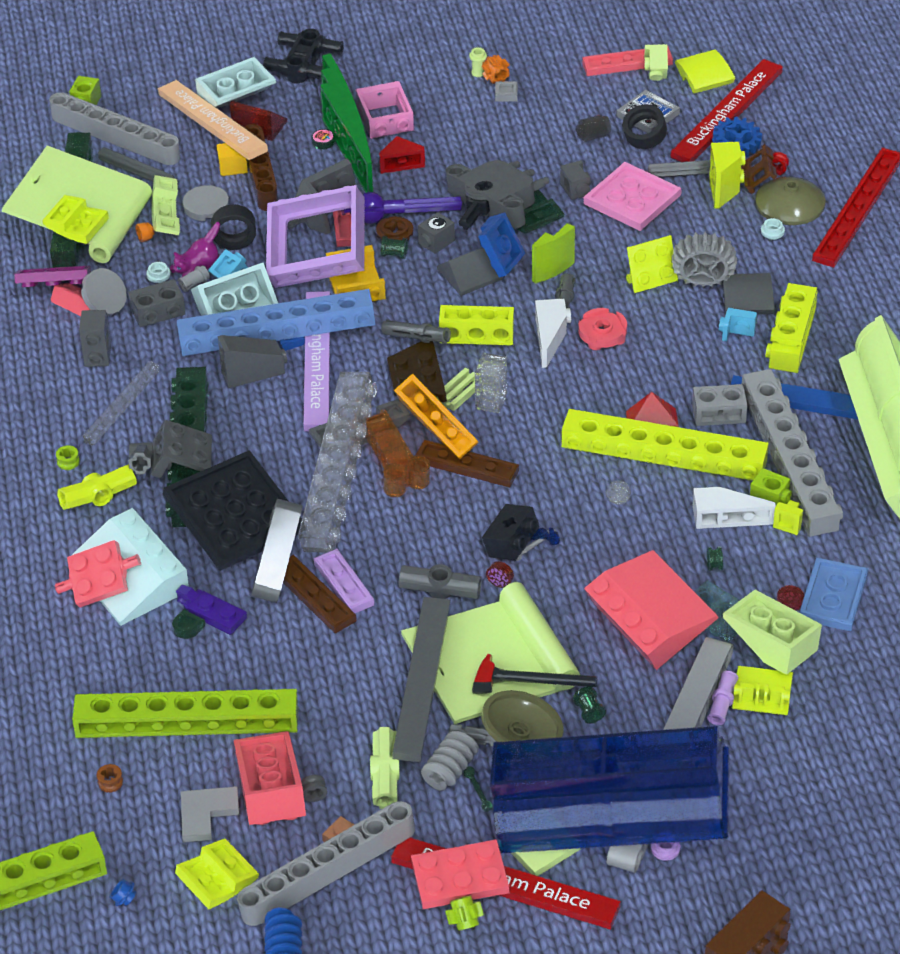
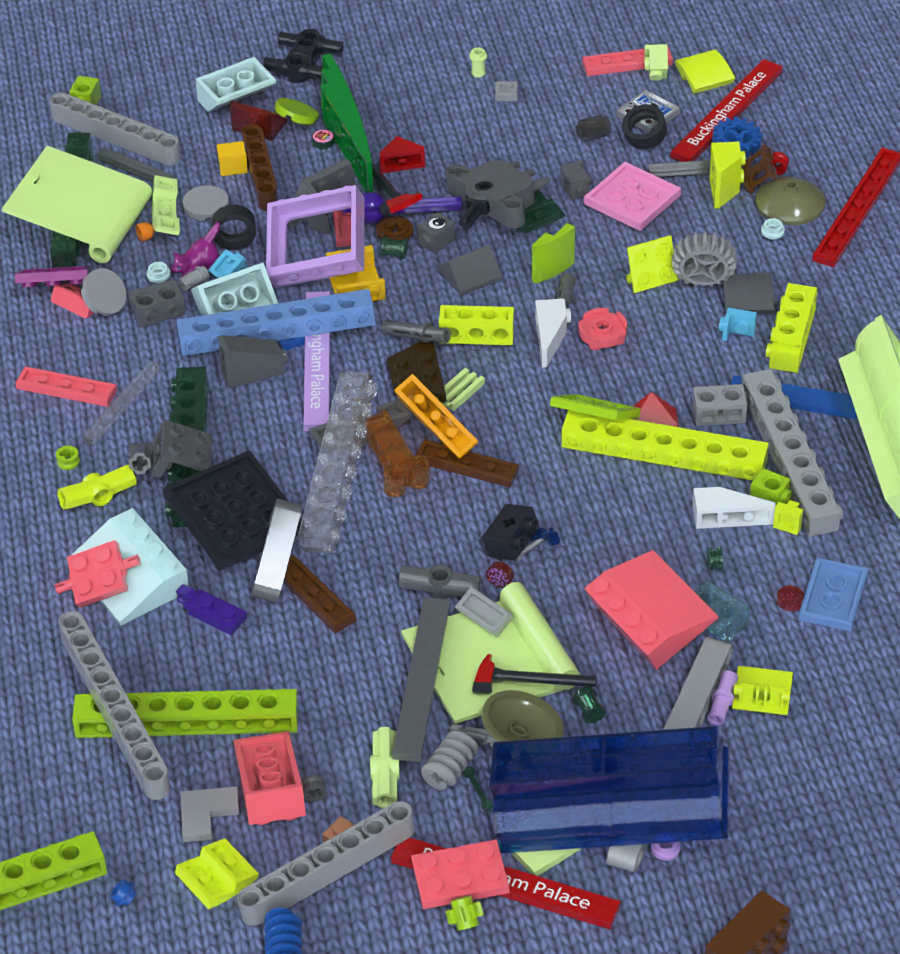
neon yellow slope [42,195,109,244] -> none
dark grey brick [79,310,111,367] -> none
dark orange bush [96,764,123,793] -> none
light nougat tile [158,80,268,160] -> none
clear green tile [172,609,205,639] -> none
lavender tile [314,549,374,613] -> none
bright pink window [356,81,414,139] -> none
clear brick [475,353,507,413] -> none
blue plate [478,212,526,278] -> none
orange gear [482,55,510,84] -> none
clear plate [606,481,631,505] -> none
yellowish green slope [723,590,822,675] -> none
none -> coral tile [15,366,117,407]
none -> light grey beam [59,611,170,800]
none -> lime tile [274,98,319,125]
none -> piece [372,164,423,214]
none -> light grey tile [455,586,514,638]
none -> lime tile [550,394,641,421]

